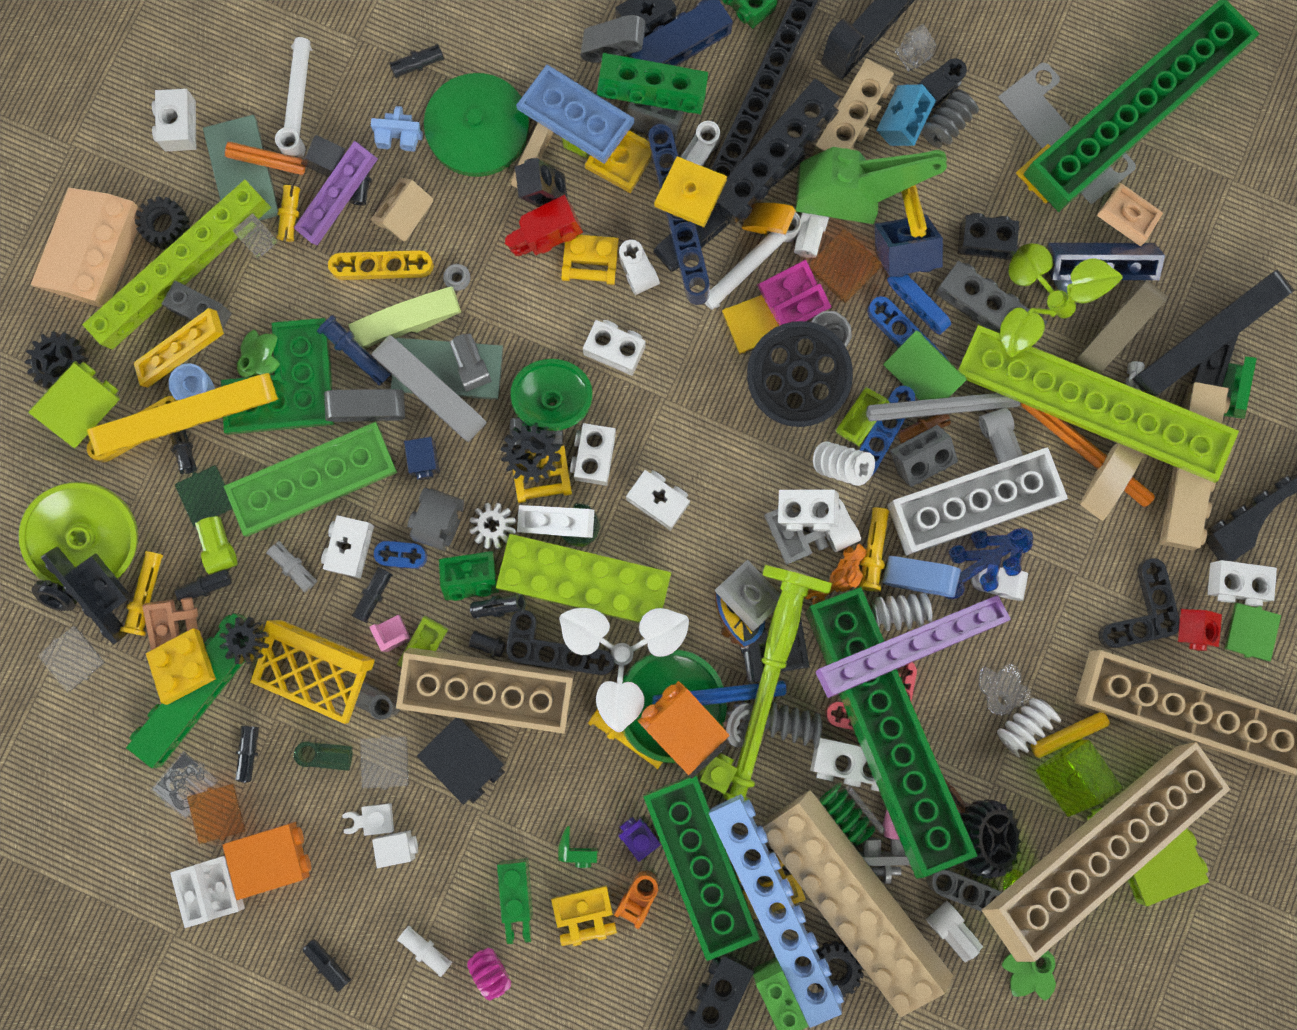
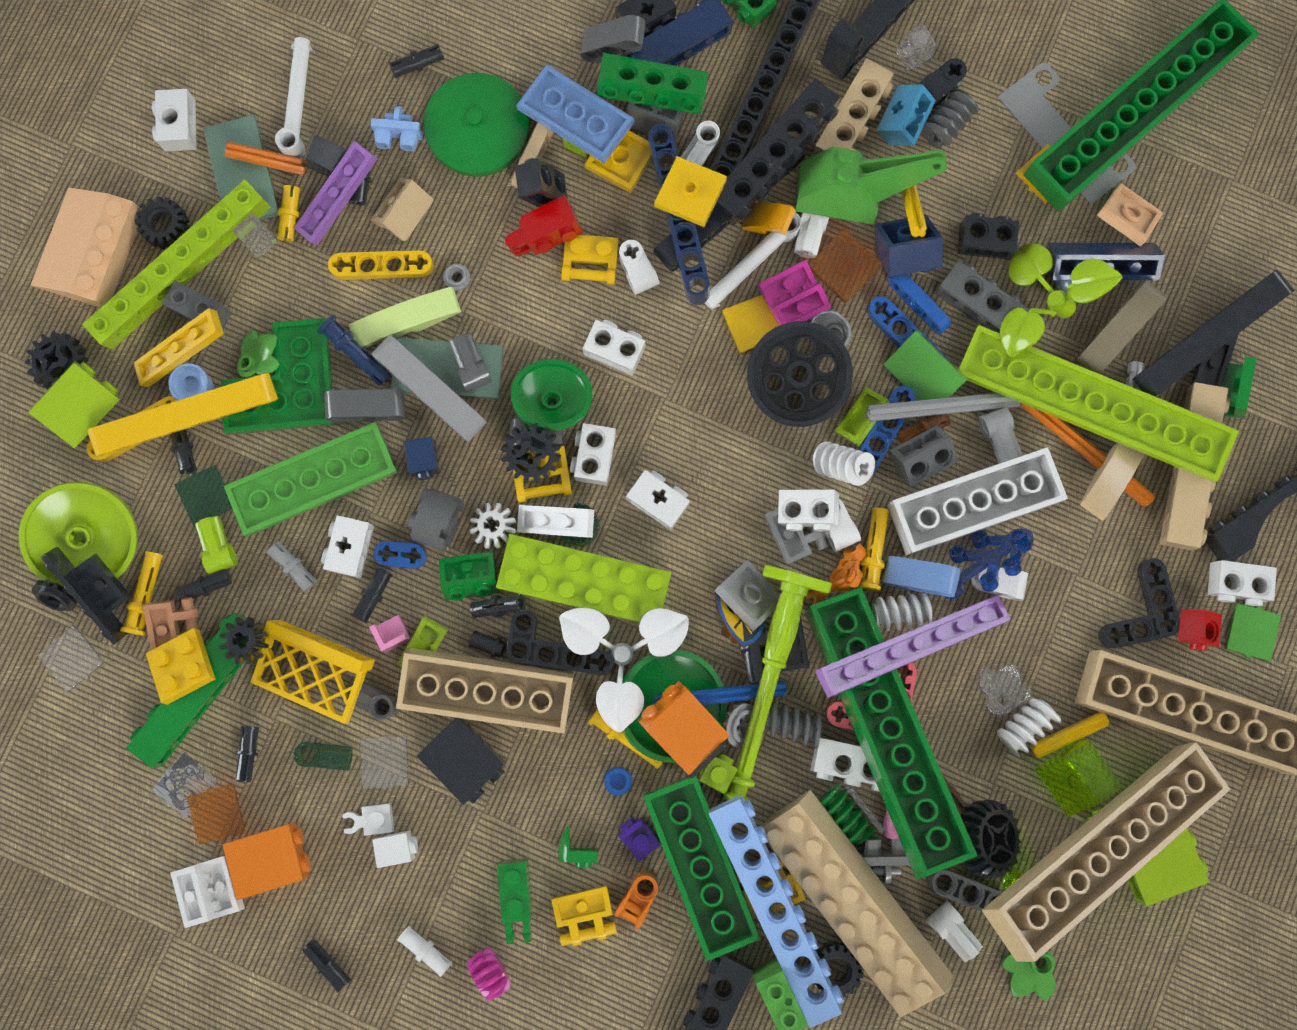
none -> blue tile [604,767,632,795]

